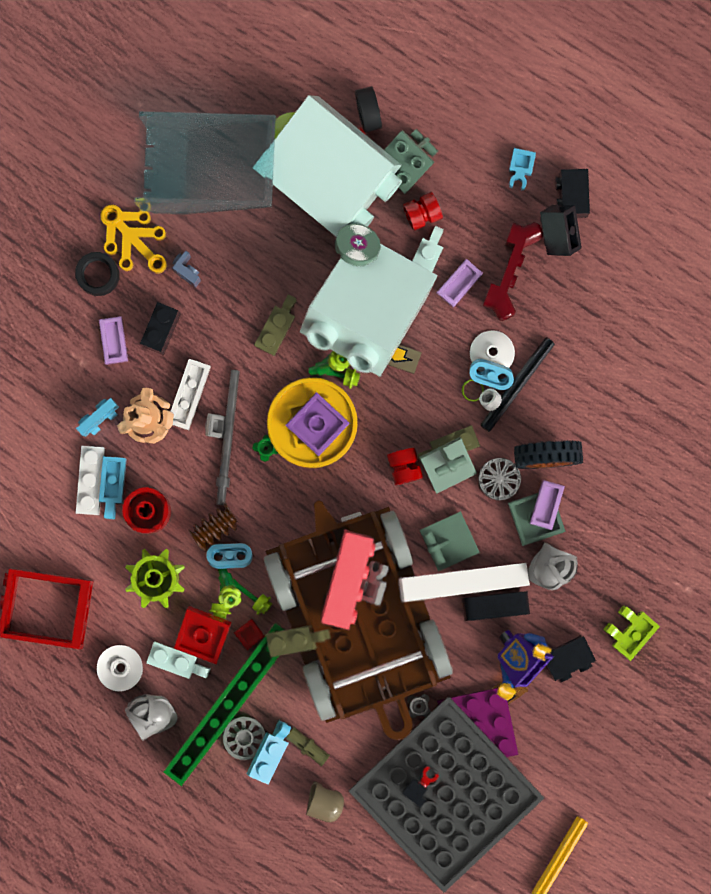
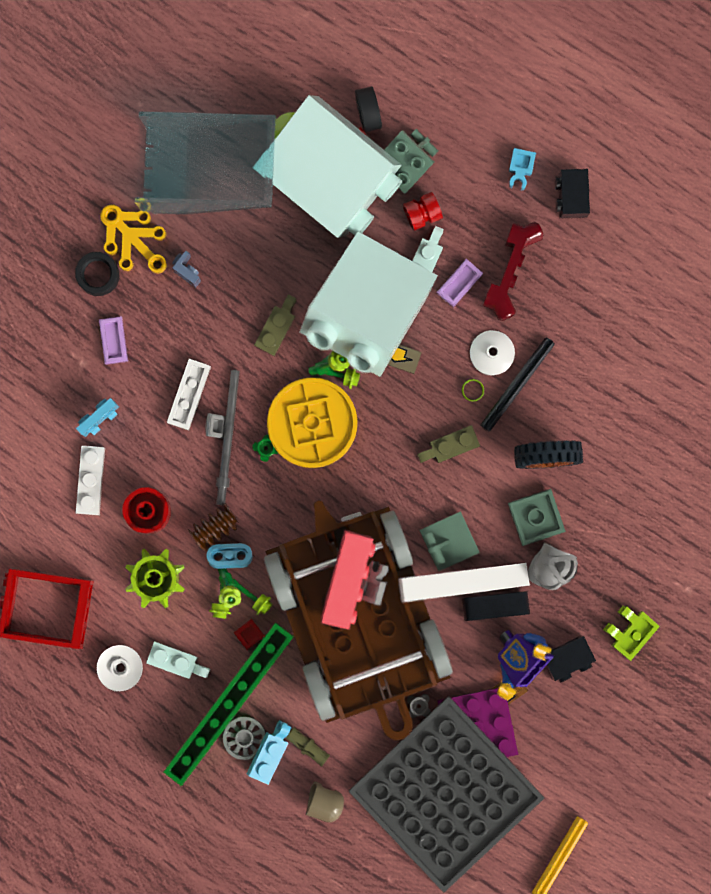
medium azure plate [99,456,127,520] -> none
light nougat piece [117,388,174,444] -> none
light grey helmet [125,694,178,741] -> none
black brick [140,302,181,355] -> none
red plate [174,606,232,664] -> none
olive plate [266,625,330,657] -> none
medium lavender tile [285,392,350,457] -> none
sand green tile [334,224,381,266] -> none
red wheel [387,447,423,486] -> none
black piece [402,766,439,808] -> none
sand green plate [420,437,477,494] -> none
medium azure plate [469,359,514,390] -> none
light grey wheel [478,458,521,500] -> none
white axle [479,388,502,411] -> none
lavender tile [529,480,565,530] -> none
black brick [540,205,582,256] -> none

